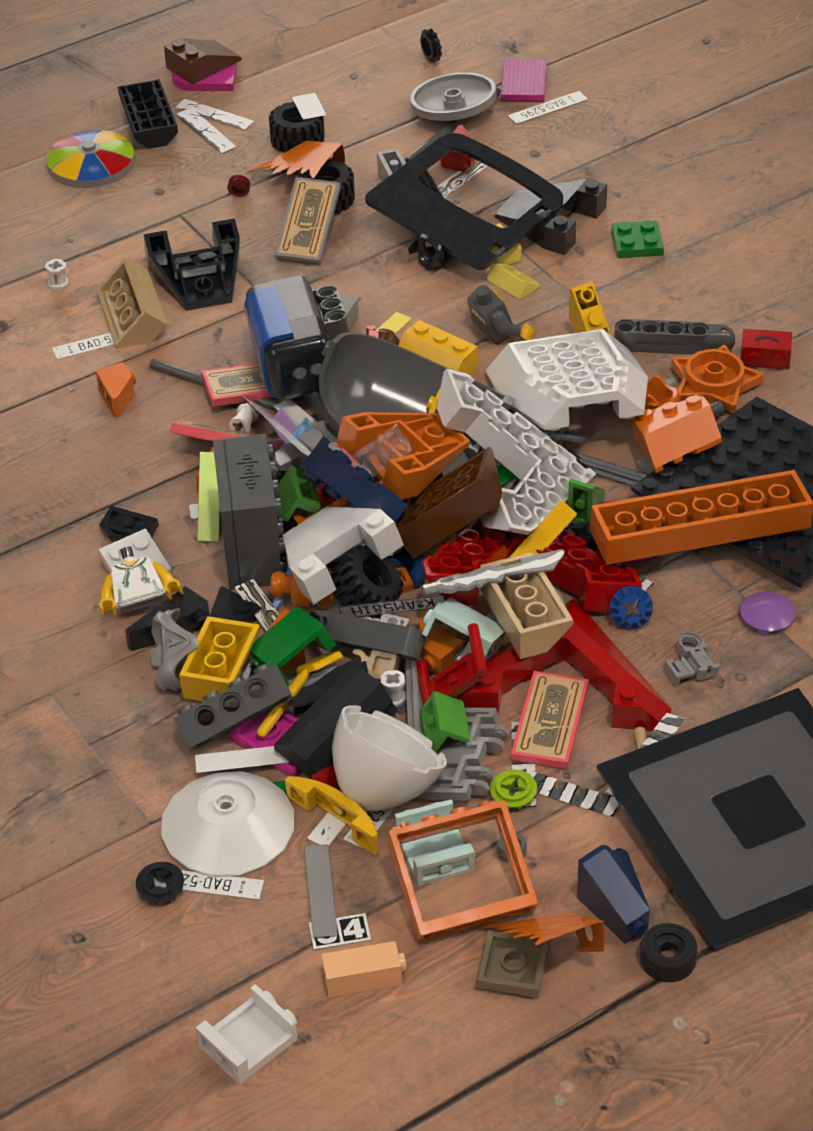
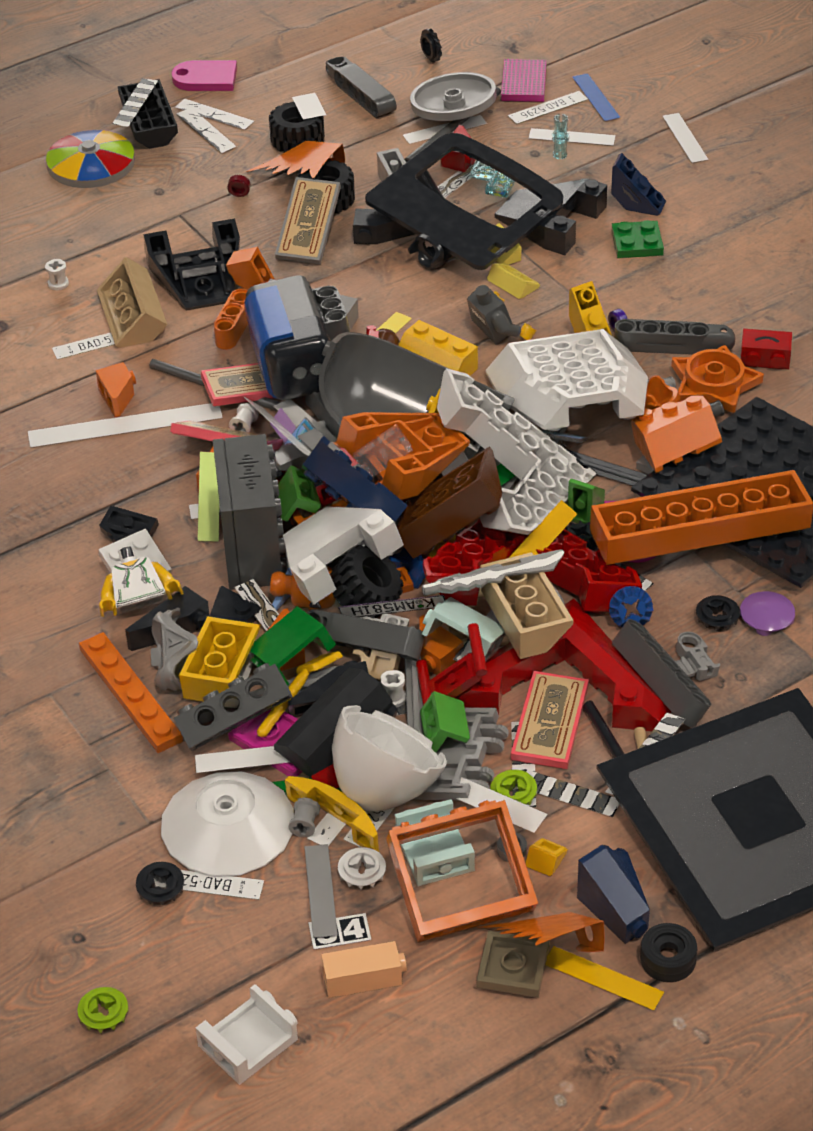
reddish brown slope [164,38,242,85] -> none
none -> white sticker [28,403,222,447]
none -> lime gear [77,987,129,1033]
none -> orange plate [79,632,183,753]
none -> sticker [112,78,158,127]
none -> orange beam [214,289,248,350]
none -> orange slope [226,247,275,290]
none -> light grey bush [288,798,320,838]
none -> dark grey piece [325,56,397,118]
none -> white gear [338,847,386,889]
none -> black slope [353,209,415,244]
none -> white sticker [403,115,487,144]
none -> white sticker [456,777,548,833]
none -> clear light blue tile [470,160,515,198]
none -> yellow slope [525,838,568,876]
none -> white sticker [529,128,616,145]
none -> yellow sticker [546,946,664,1010]
none -> clear light blue pin [552,114,570,159]
none -> sticker [573,73,620,121]
none -> black bar [583,700,625,758]
none -> dark purple tile [608,309,628,331]
none -> dark blue slope [611,153,666,216]
none -> dark grey beam [612,619,712,728]
none -> white sticker [663,113,708,163]
none -> black gear [696,595,740,631]

